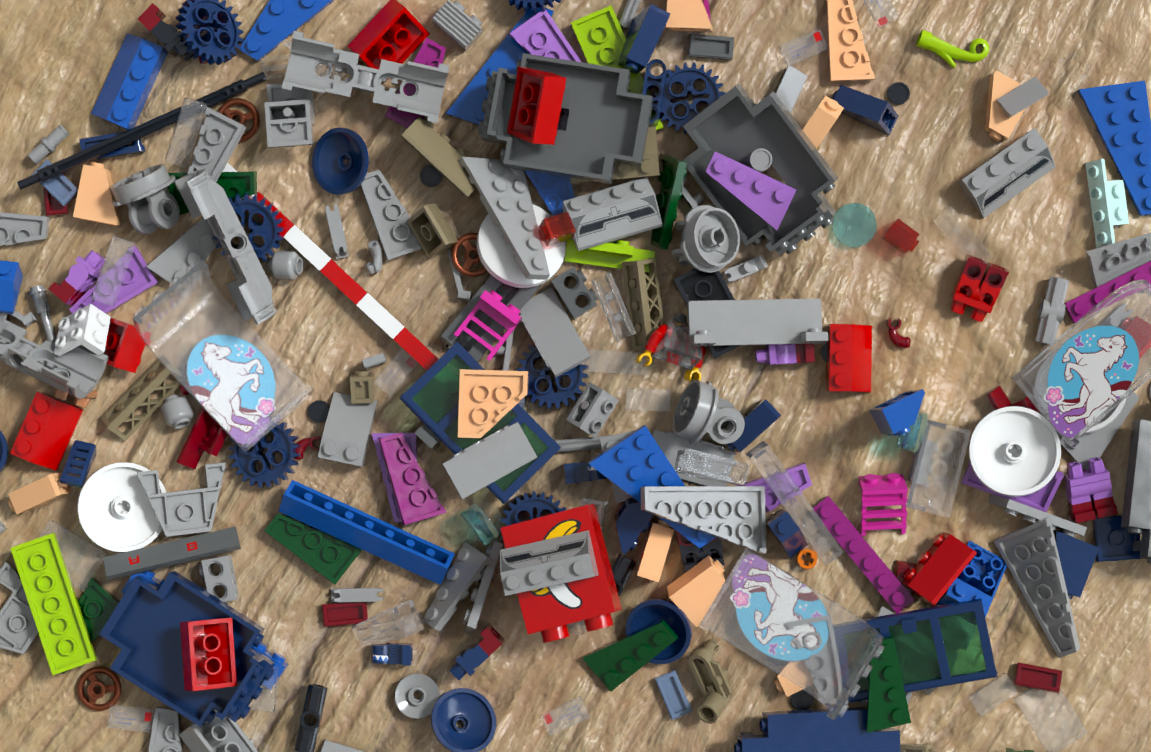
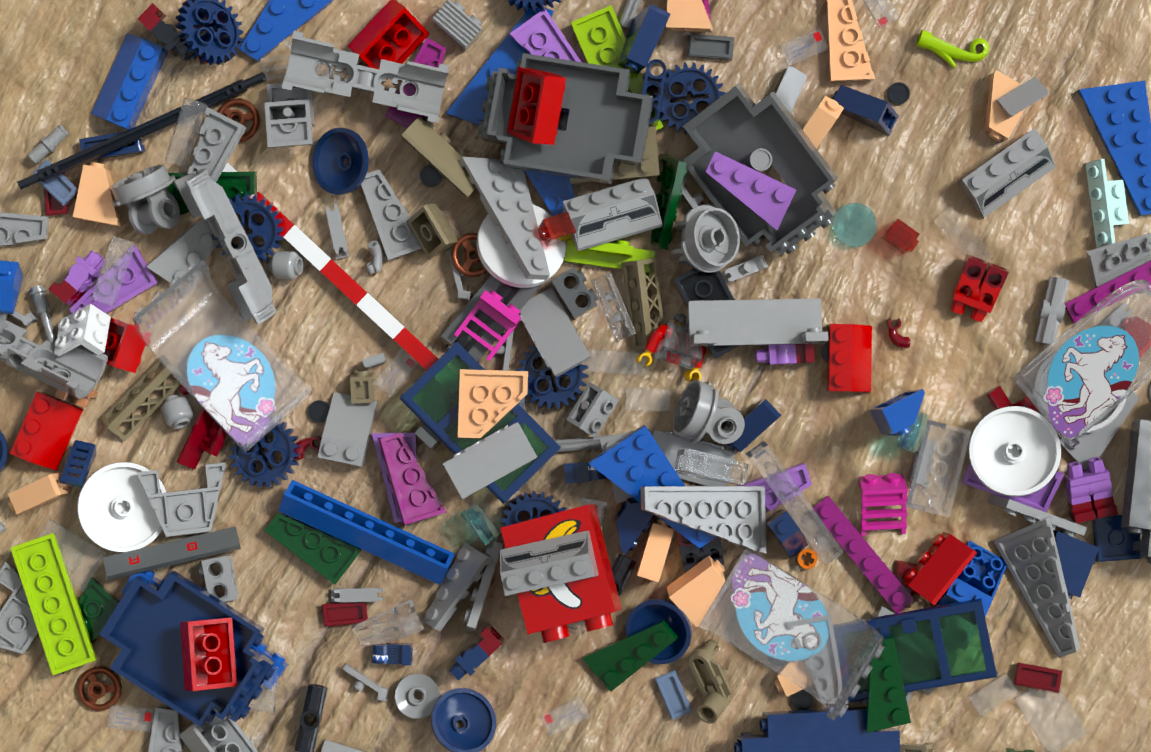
none -> light grey piece [342,663,388,702]

